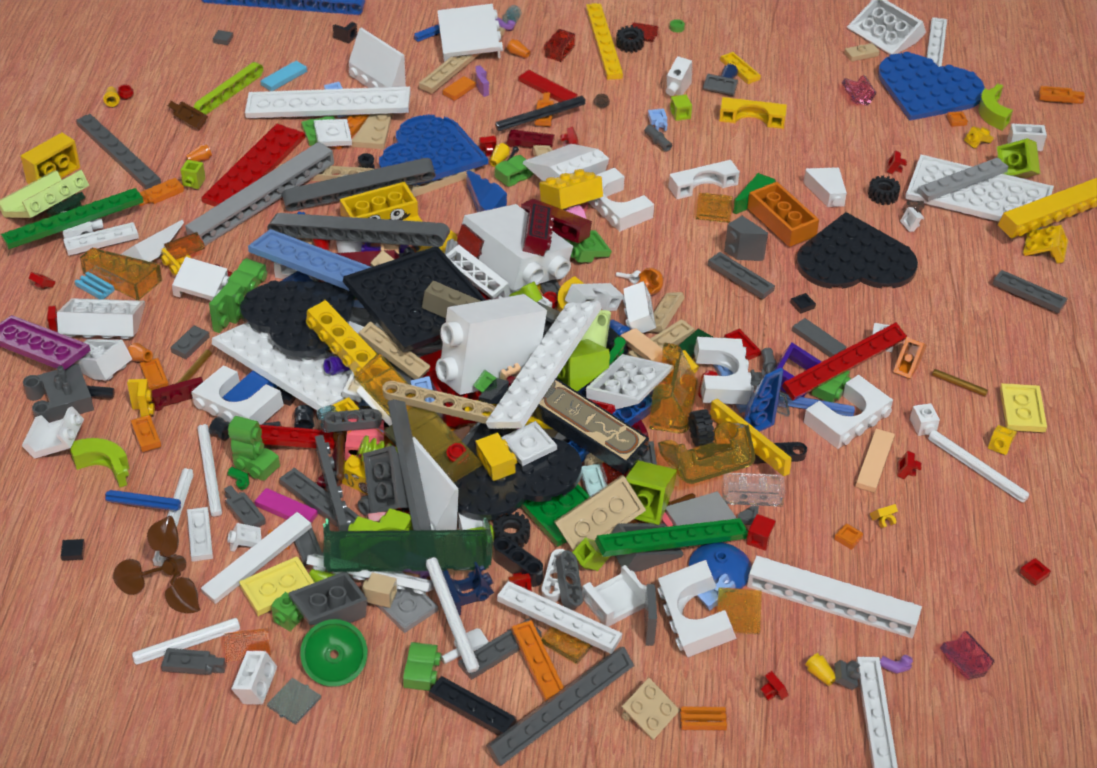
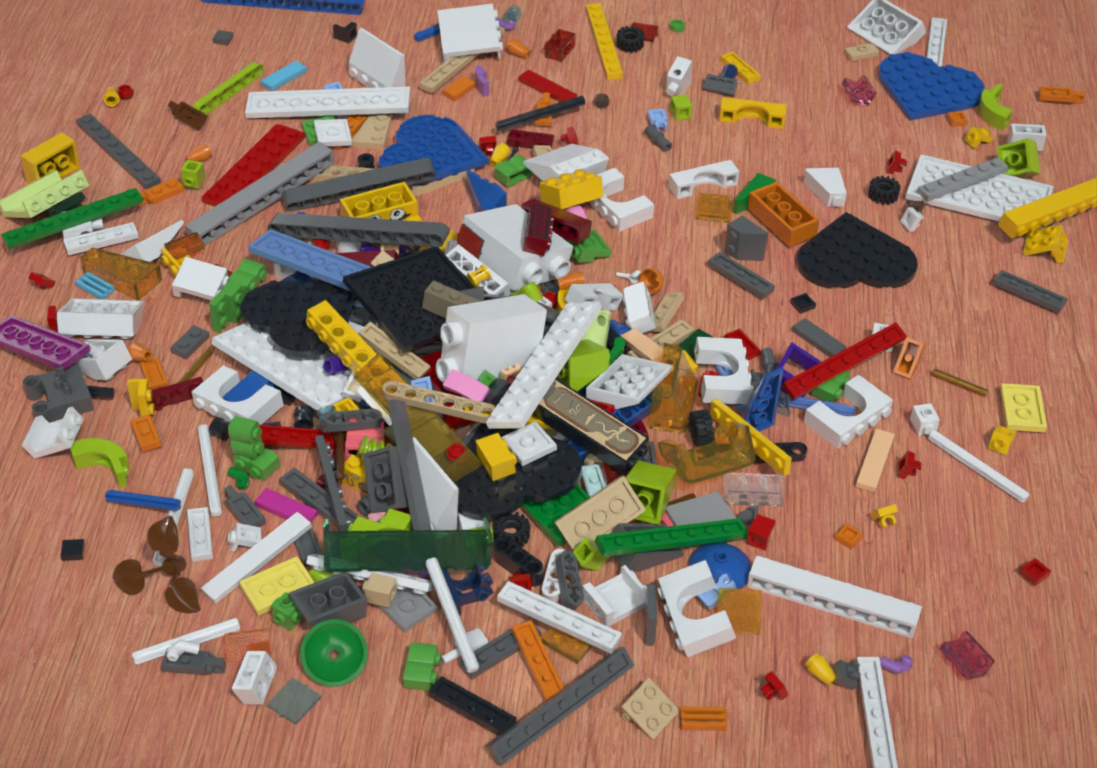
none -> white arm [167,640,200,661]
none -> bright pink slope [443,369,490,402]
none -> dark grey piece [459,286,510,301]
none -> yellow bush [467,264,492,288]
none -> orange cone [557,271,585,290]

